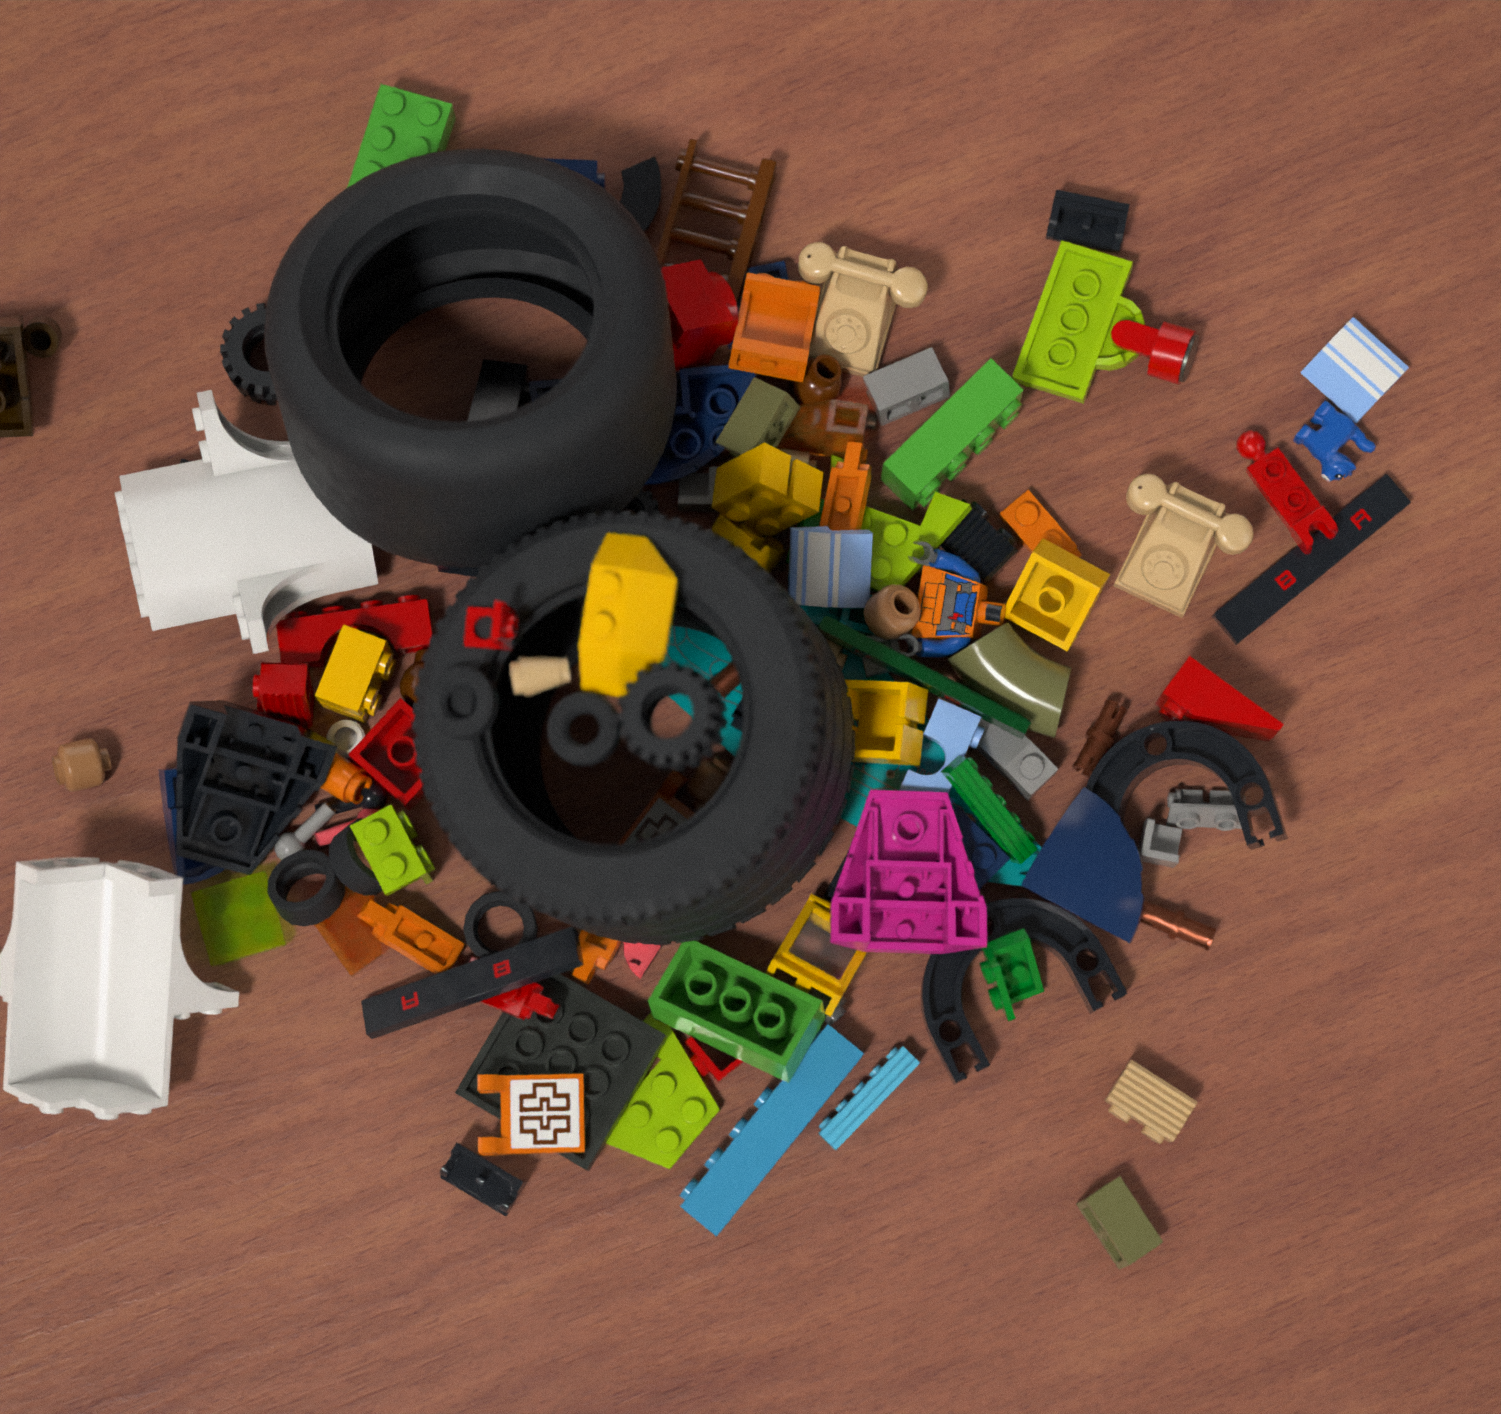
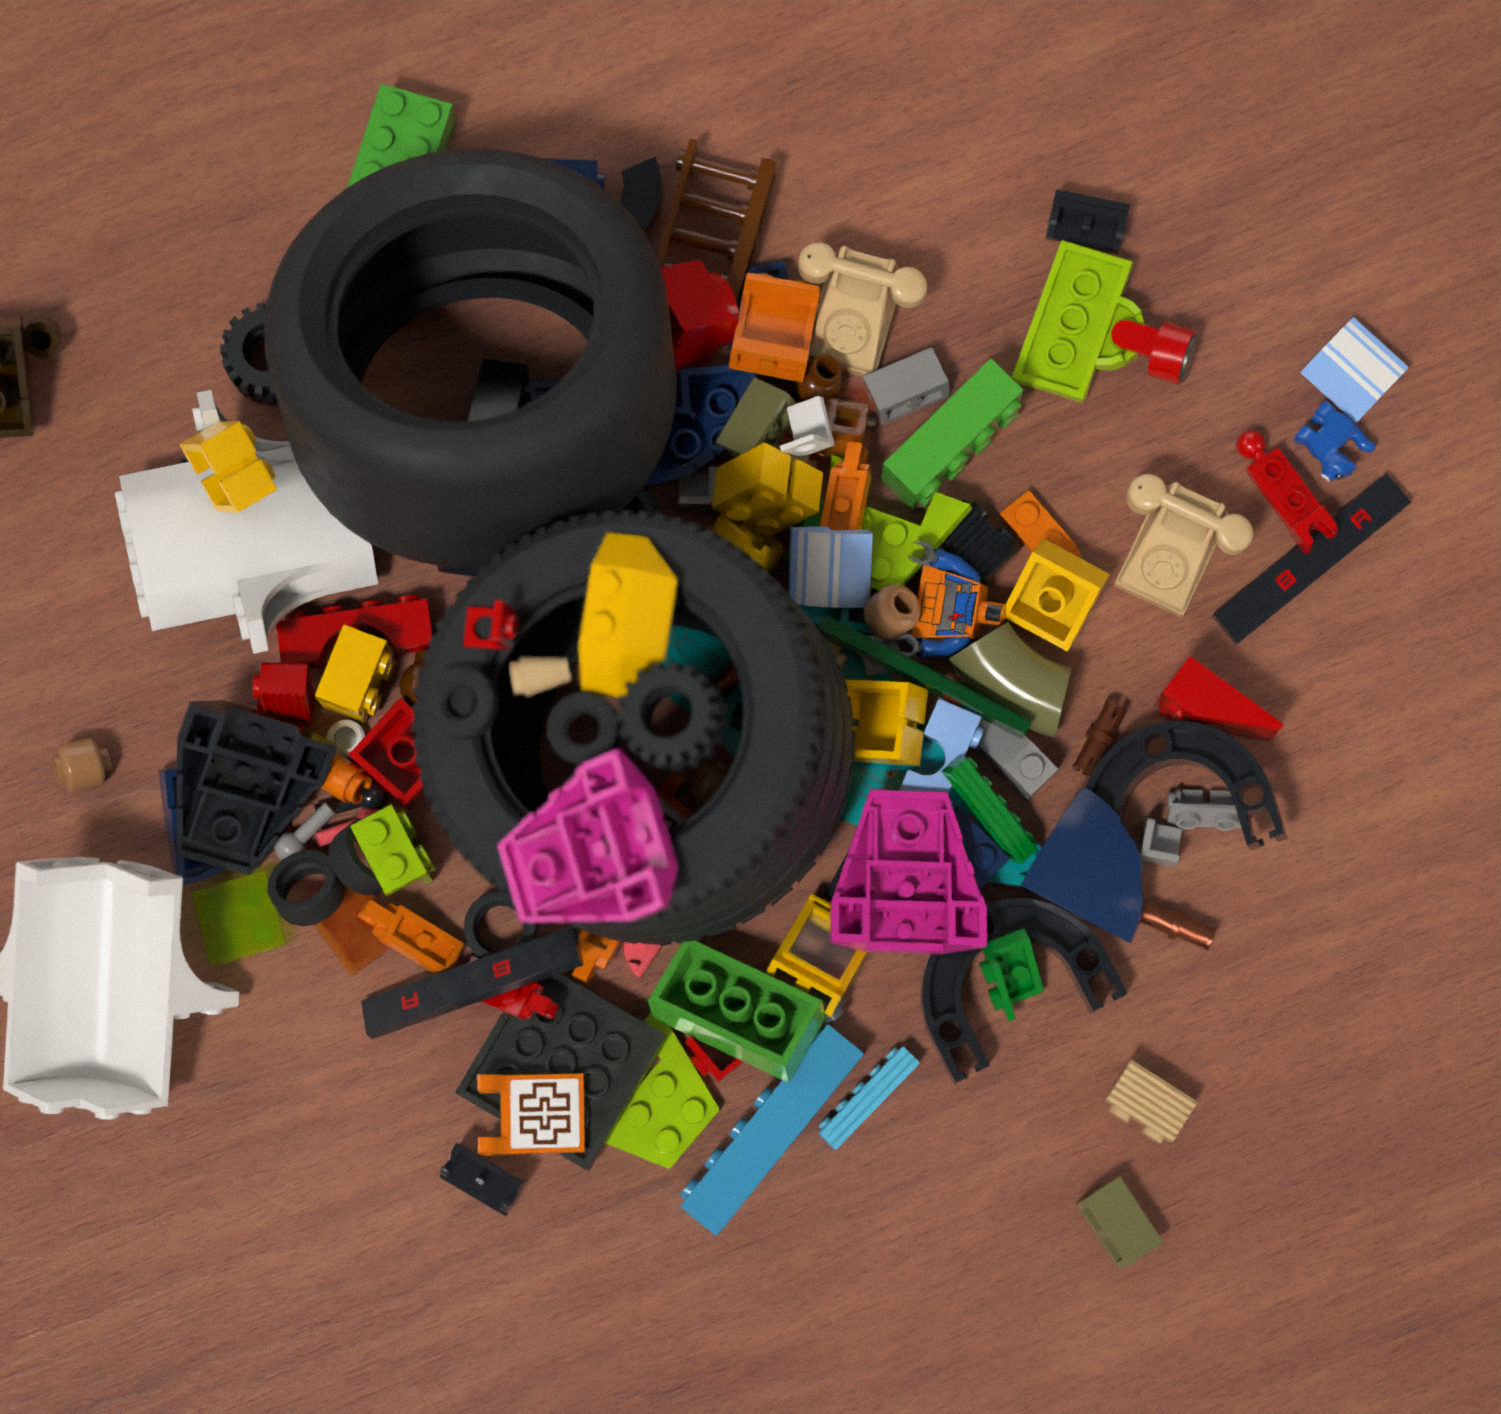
none -> yellow piece [179,421,278,513]
none -> dark pink wedge [497,749,678,922]
none -> white bracket [780,396,834,457]

